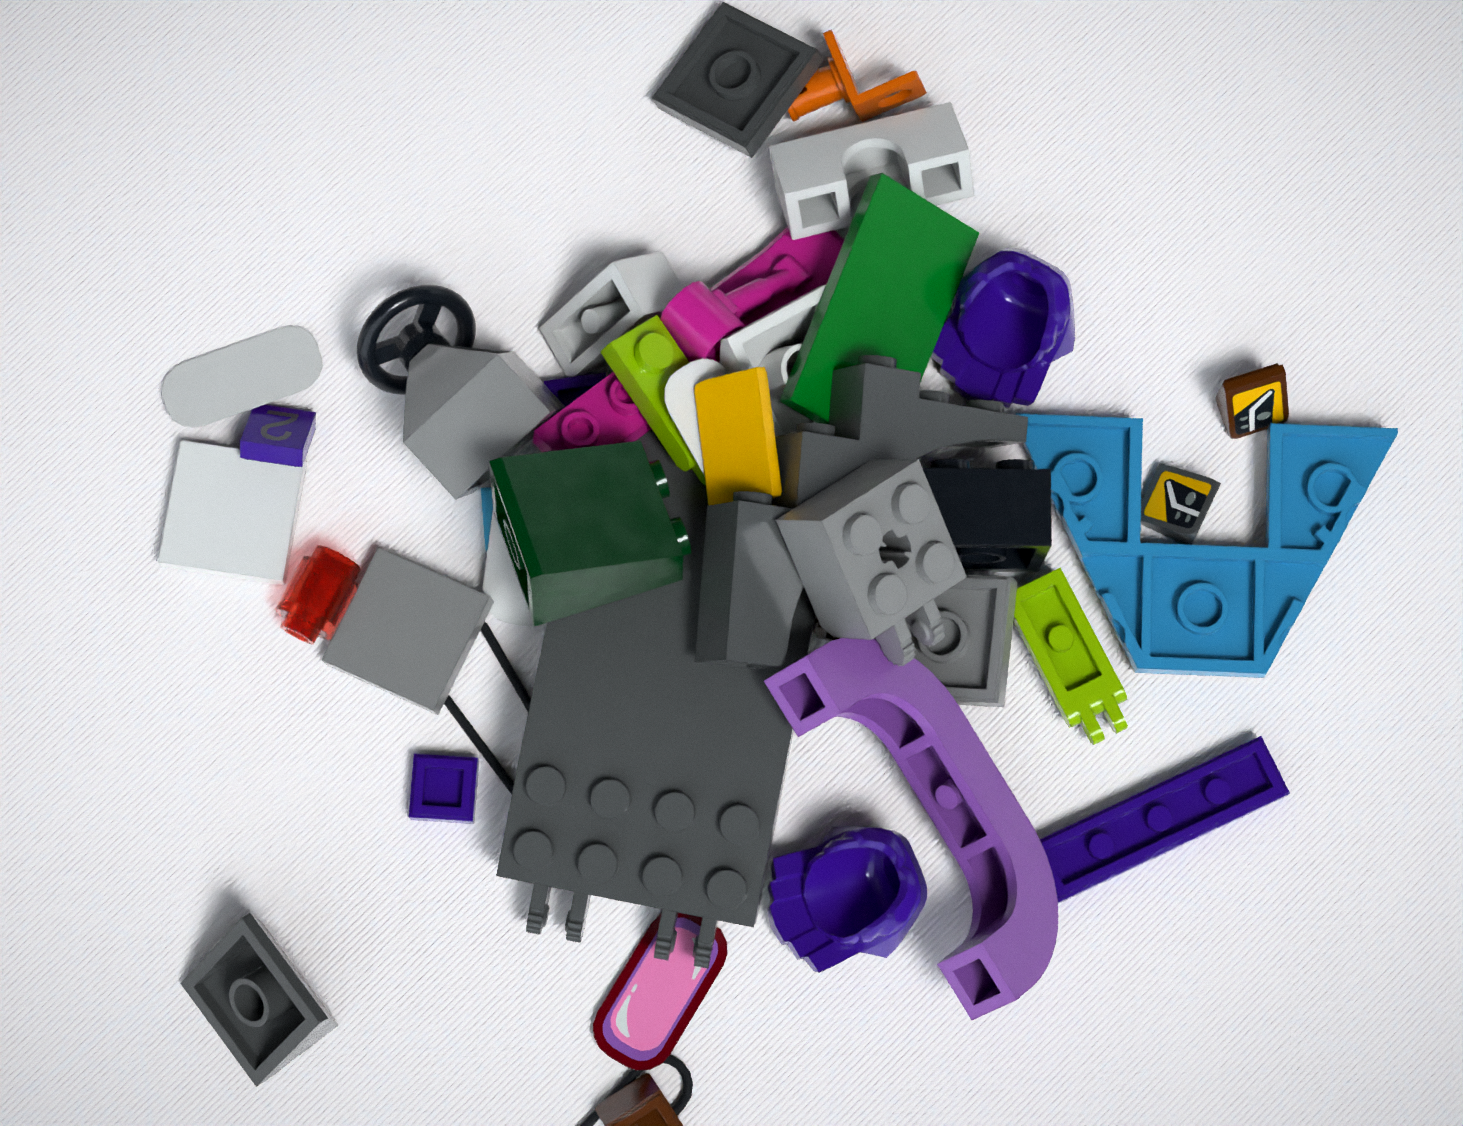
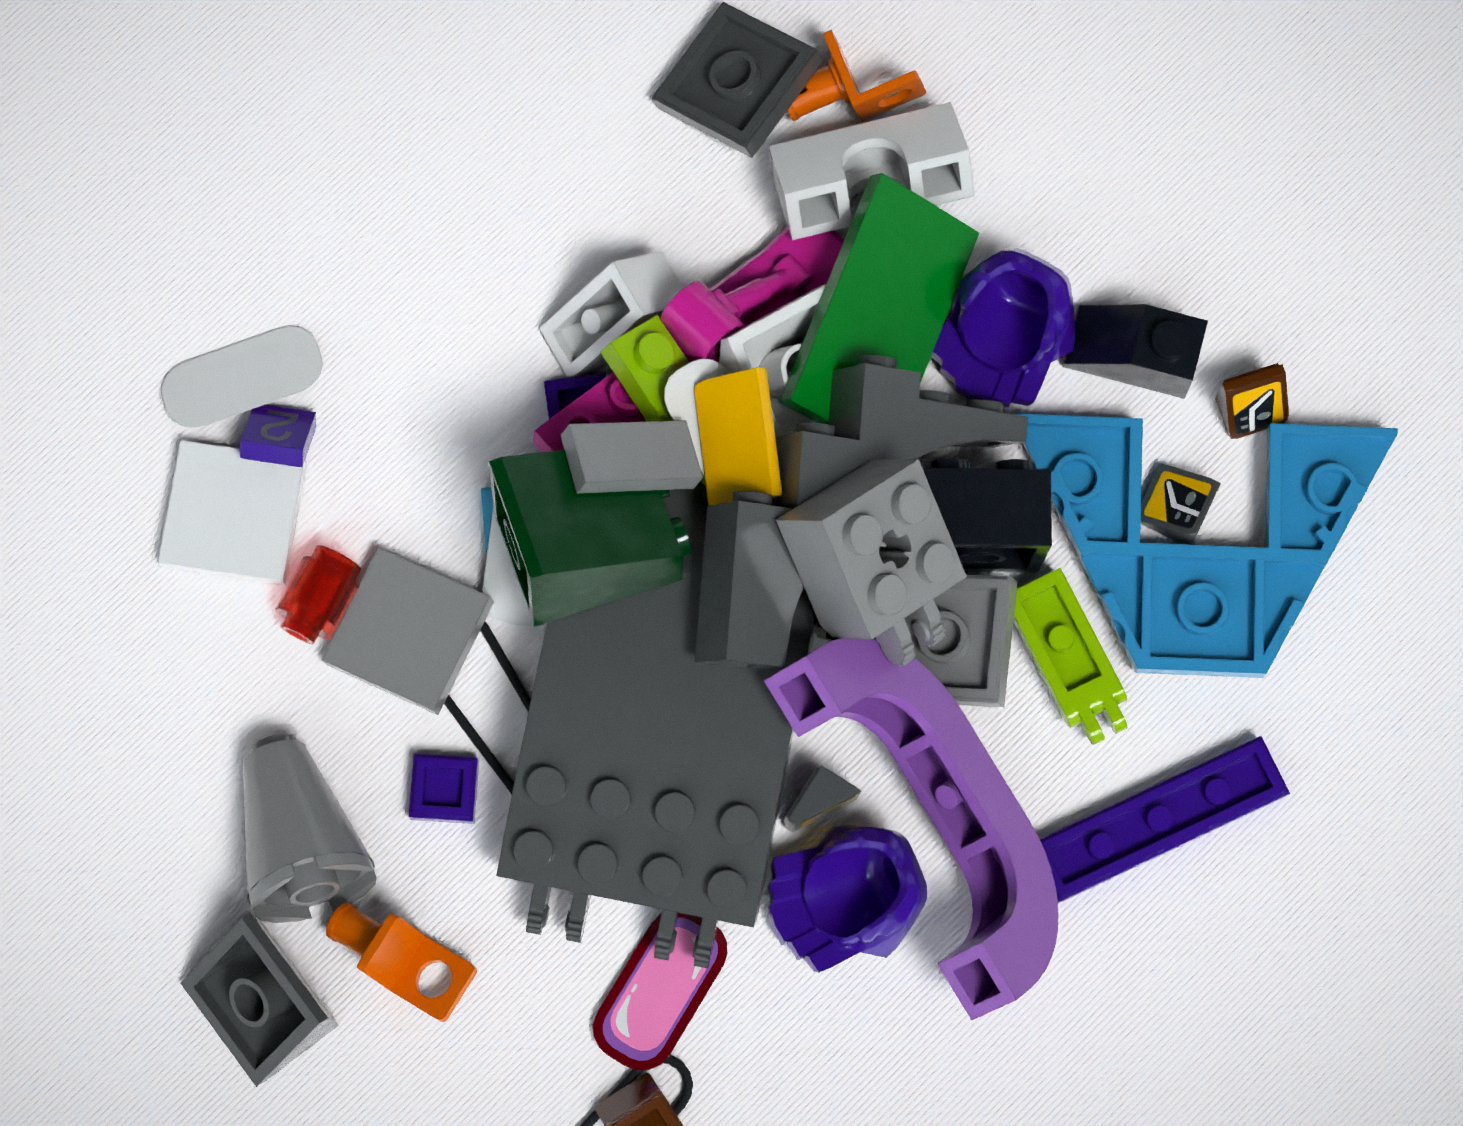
light grey piece [356,285,565,500] -> none
none -> light grey cone [243,735,377,923]
none -> orange bracket [326,902,477,1022]
none -> light grey tile [561,420,703,494]
none -> dark grey slope [783,765,861,832]
none -> black slope [1063,304,1208,399]

